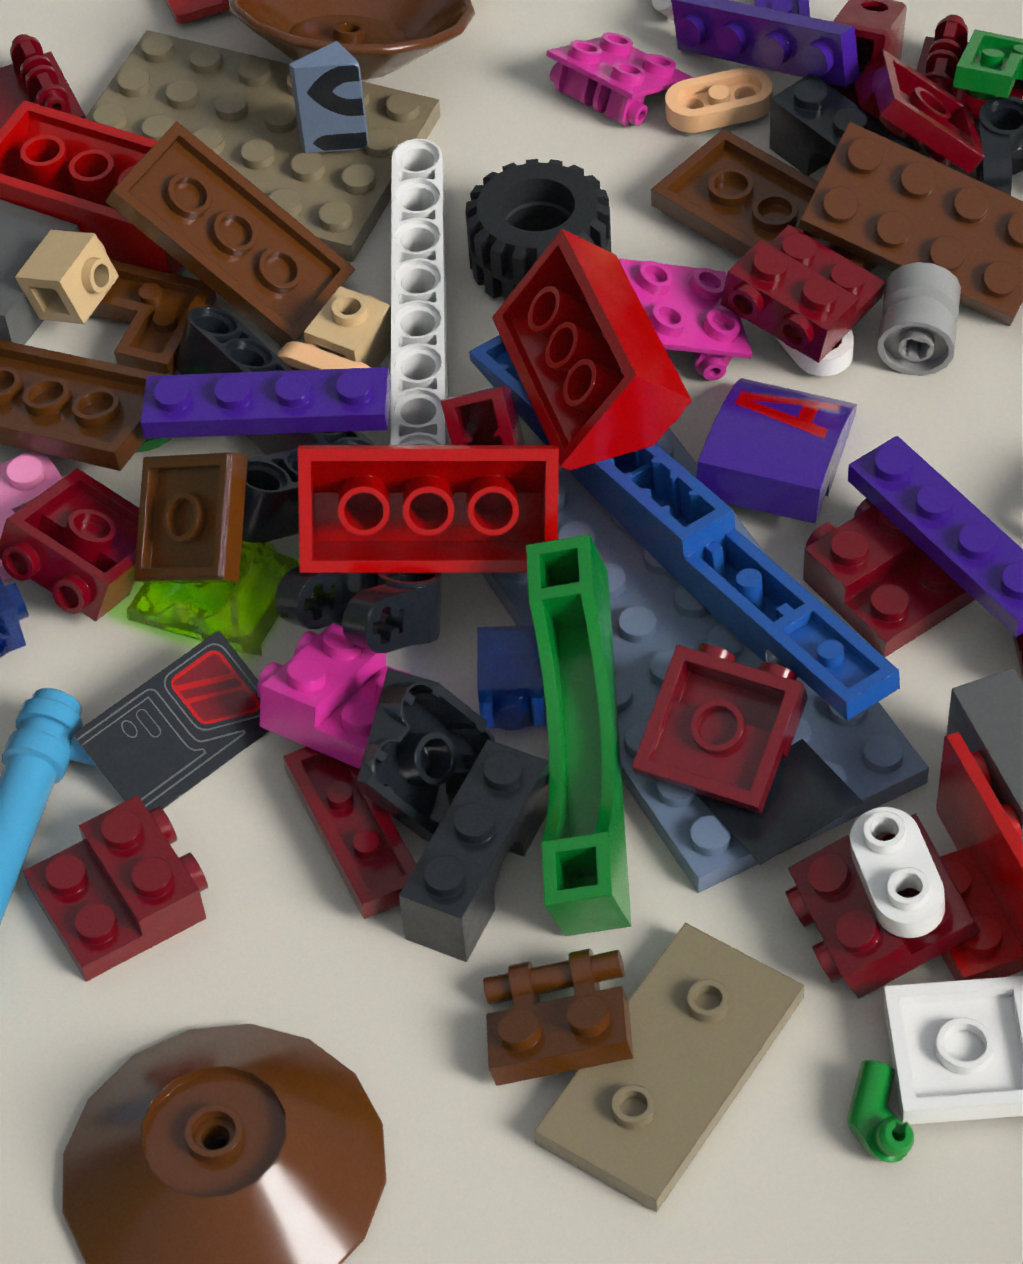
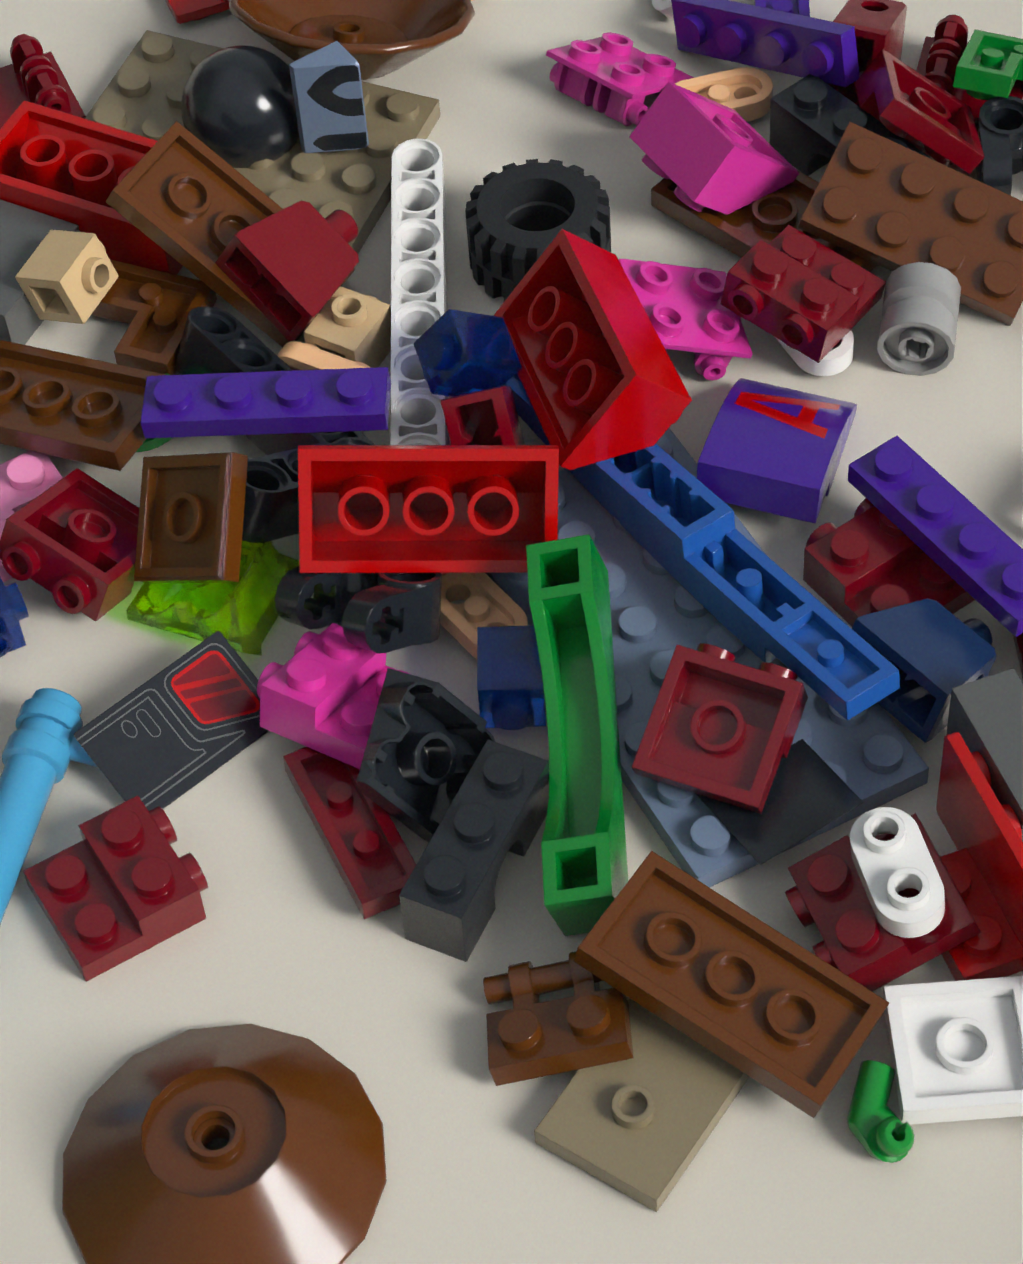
none -> black piece [181,45,299,168]
none -> dark red torso [215,200,360,342]
none -> clear blue brick [413,309,522,397]
none -> light nougat plate [440,573,529,665]
none -> reddish brown plate [573,851,889,1118]
none -> dark pink slope [629,81,799,215]
none -> dark blue torso [852,599,997,743]

